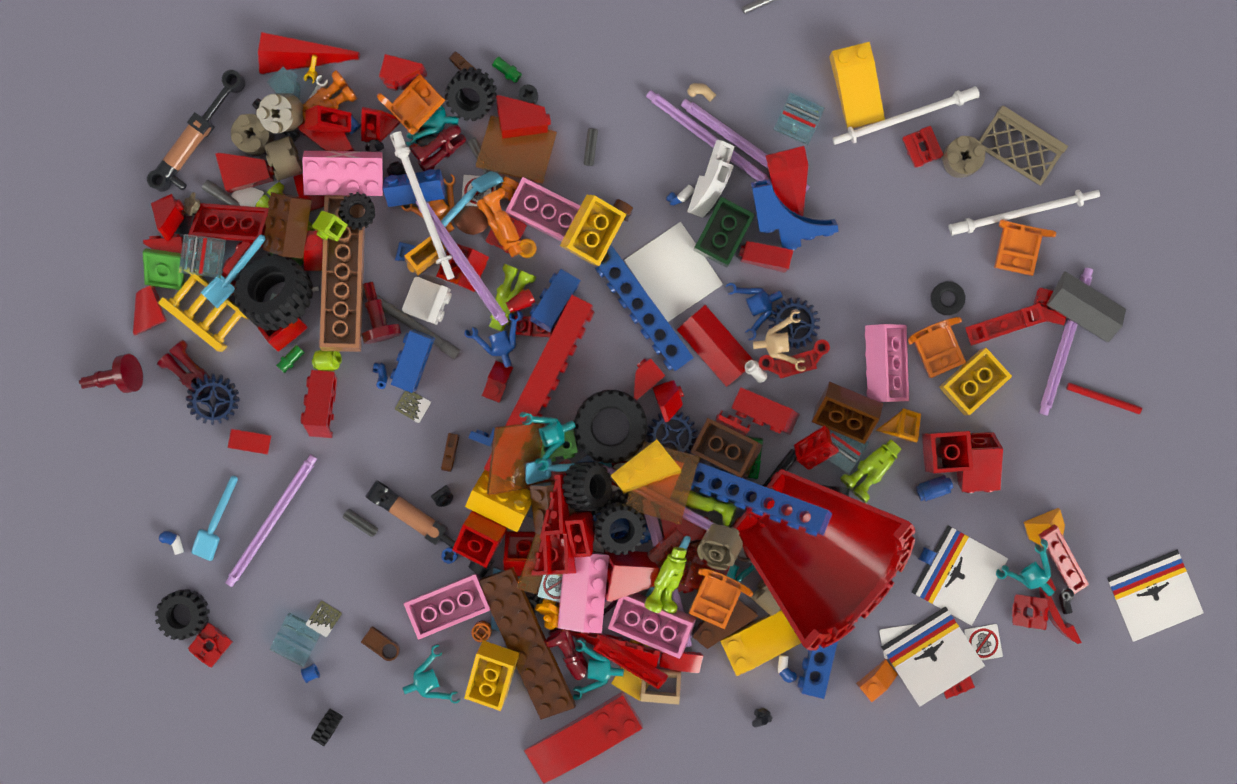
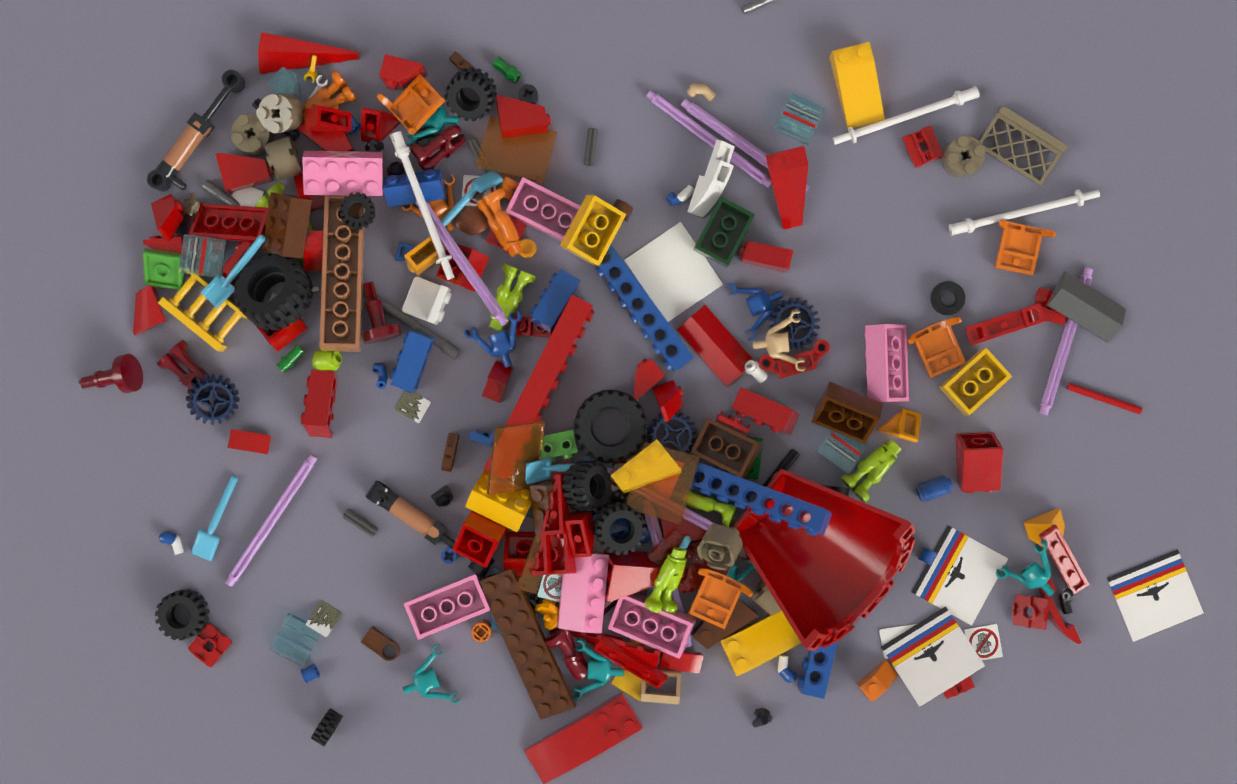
lime brick [312,211,348,241] -> none
yellow brick [464,640,519,711] -> none
red cone [506,289,535,313] -> none
teal piece [520,412,575,471] -> none
blue arch [751,179,839,250] -> none
red bracket [794,425,839,470] -> none
red slope [922,431,973,473] -> none

